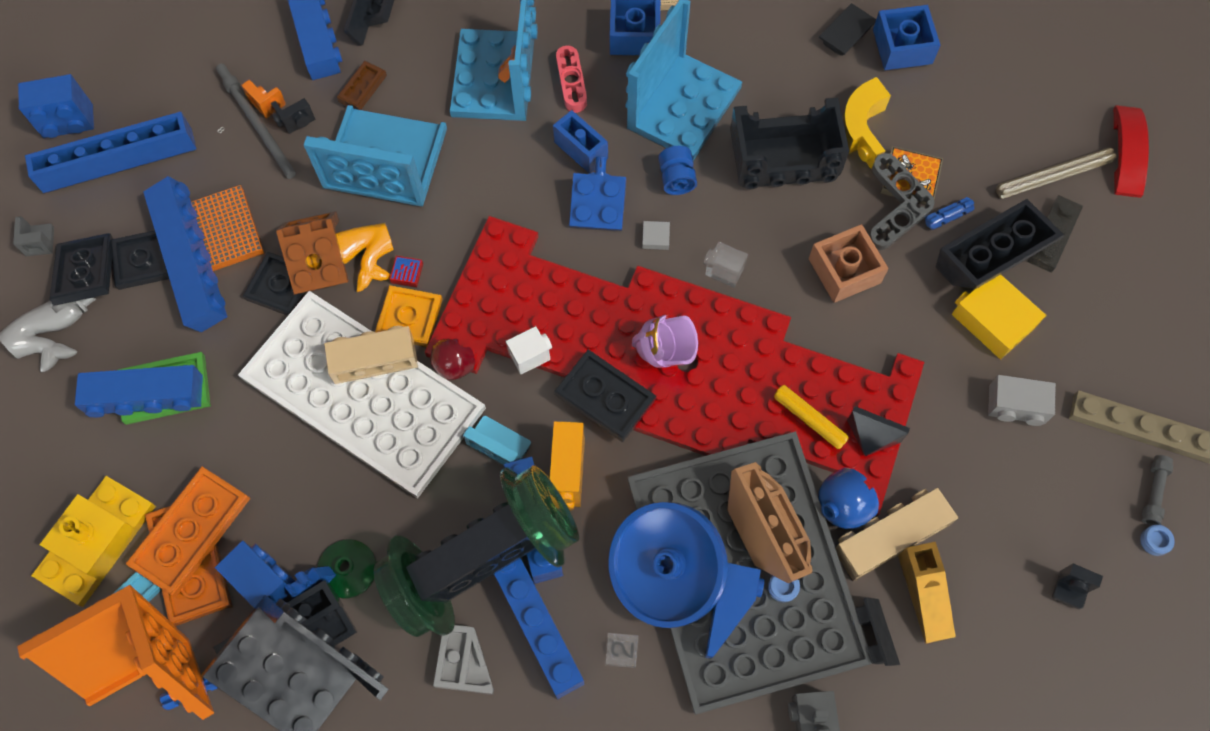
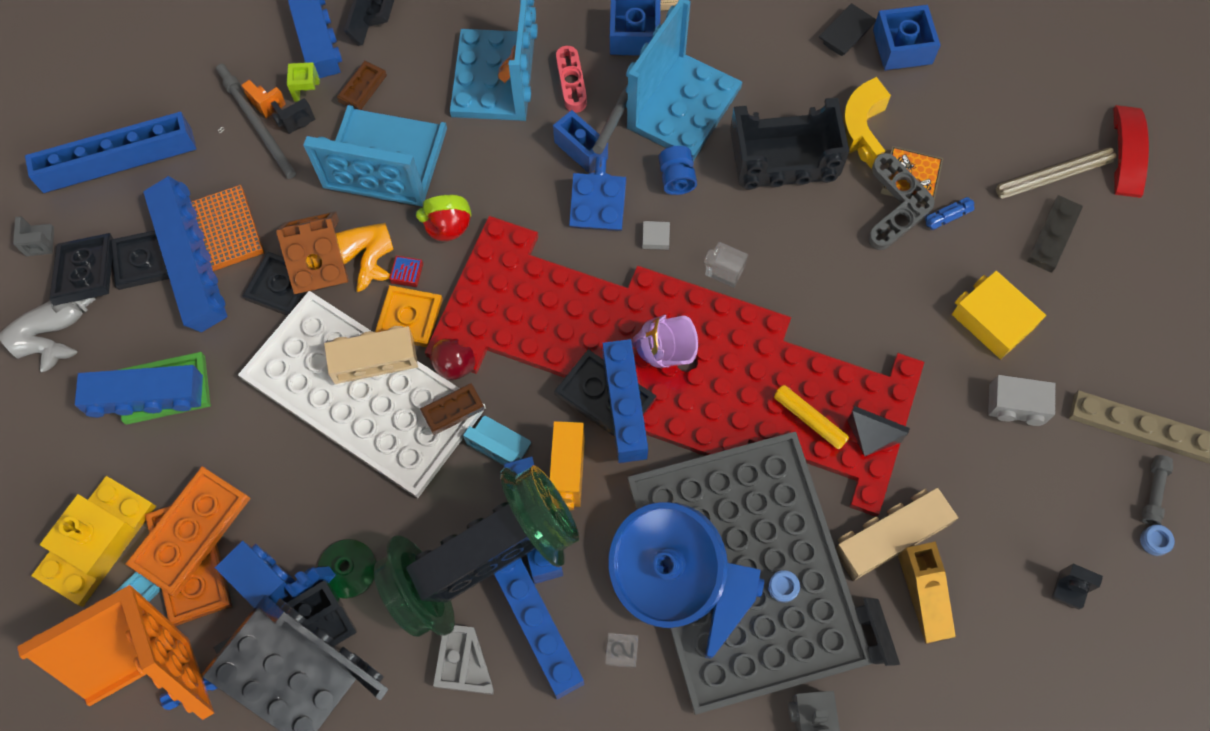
blue brick [18,74,94,138] -> none
white brick [506,326,552,375] -> none
medium nougat wedge [728,462,812,583] -> none
nougat brick [809,224,889,303] -> none
blue cylinder [818,467,879,529] -> none
black slope [935,199,1064,289] -> none
none -> lime panel [287,62,320,102]
none -> piece [416,195,472,241]
none -> reddish brown plate [420,383,485,435]
none -> dark grey bar [593,82,628,154]
none -> blue brick [603,339,648,463]

